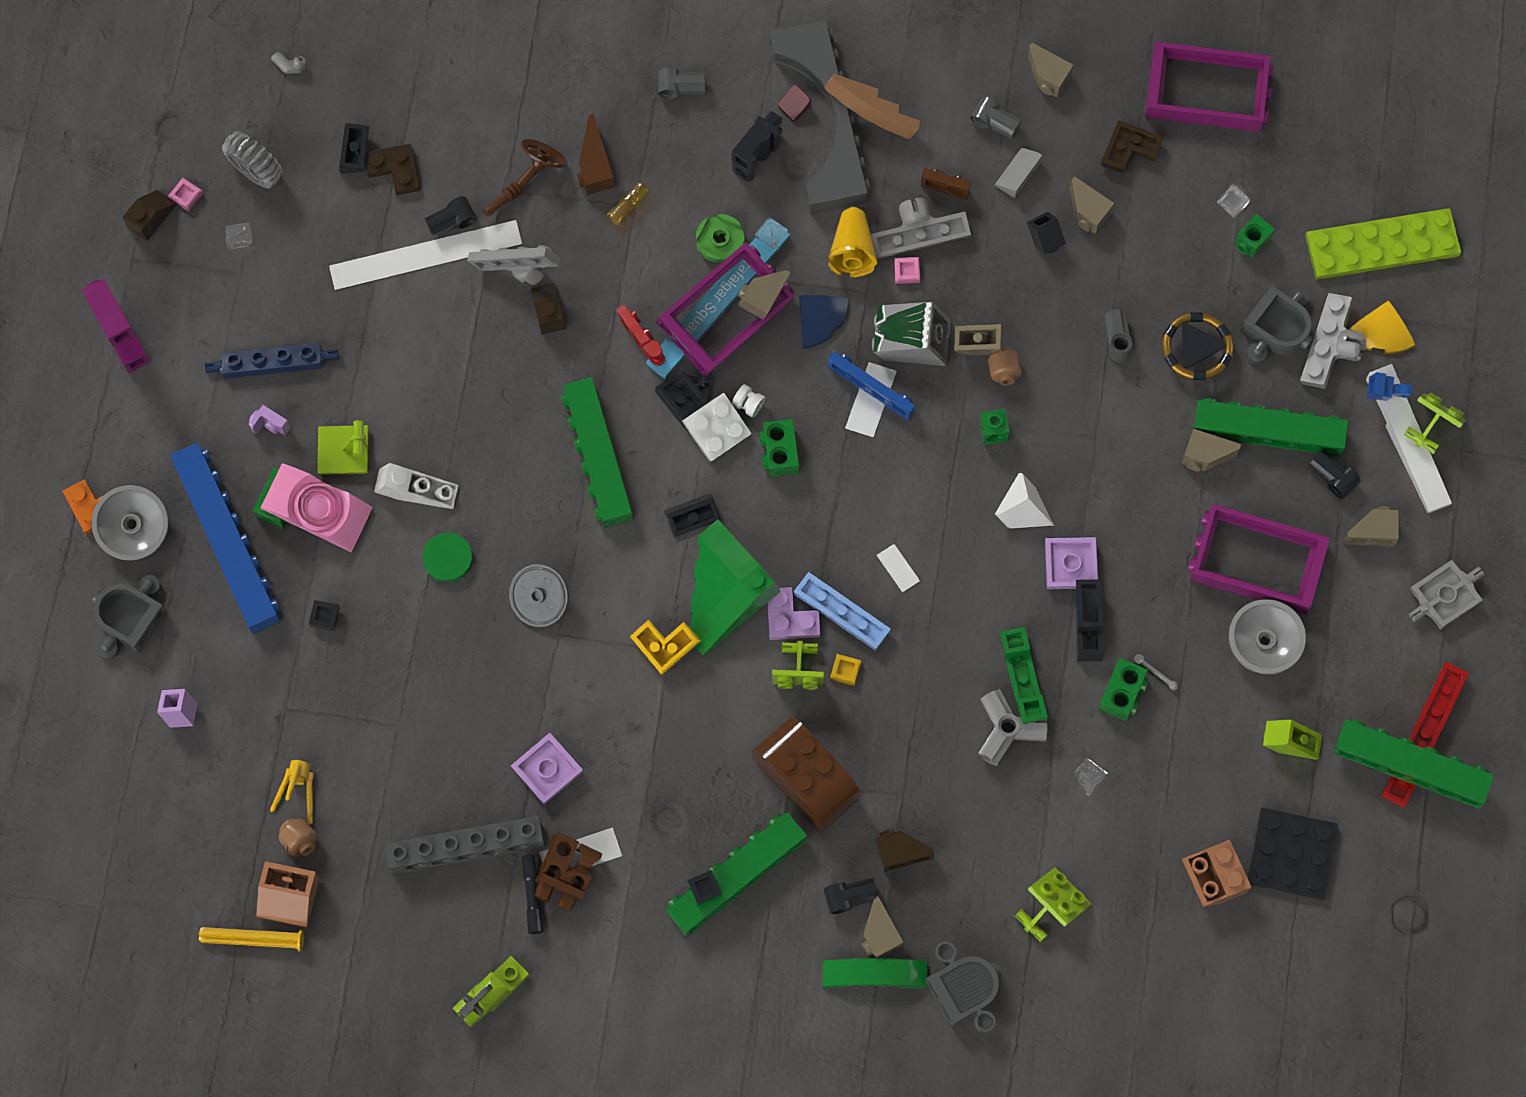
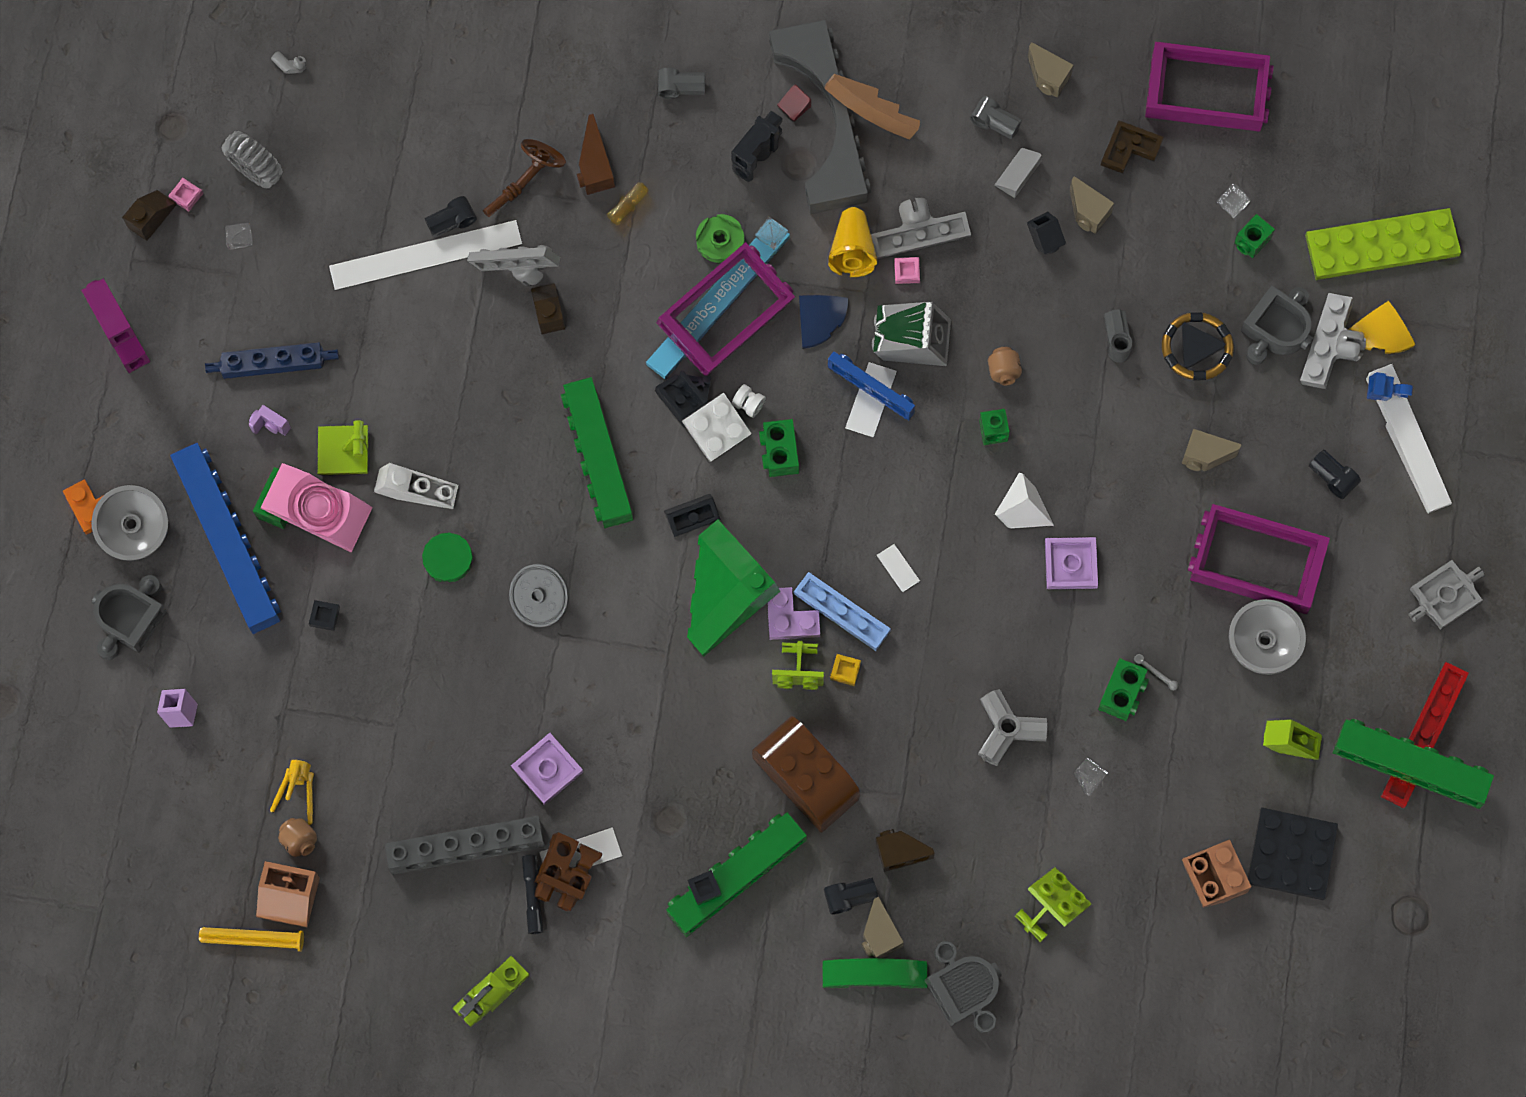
black slope [339,123,369,174] -> none
dark brown plate [365,144,420,195] -> none
red hinge [616,305,666,366] -> none
yellow brick [630,620,701,675] -> none
dark tan slope [737,270,791,320] -> none
reddish brown plate [921,168,971,200] -> none
dark tan slope [954,324,1003,356] -> none
green slope [1000,627,1048,724] -> none
black slope [1076,579,1104,662] -> none
green brick [1193,398,1348,456] -> none
dark tan slope [1344,506,1399,546] -> none
lime plate [1404,392,1467,454] -> none

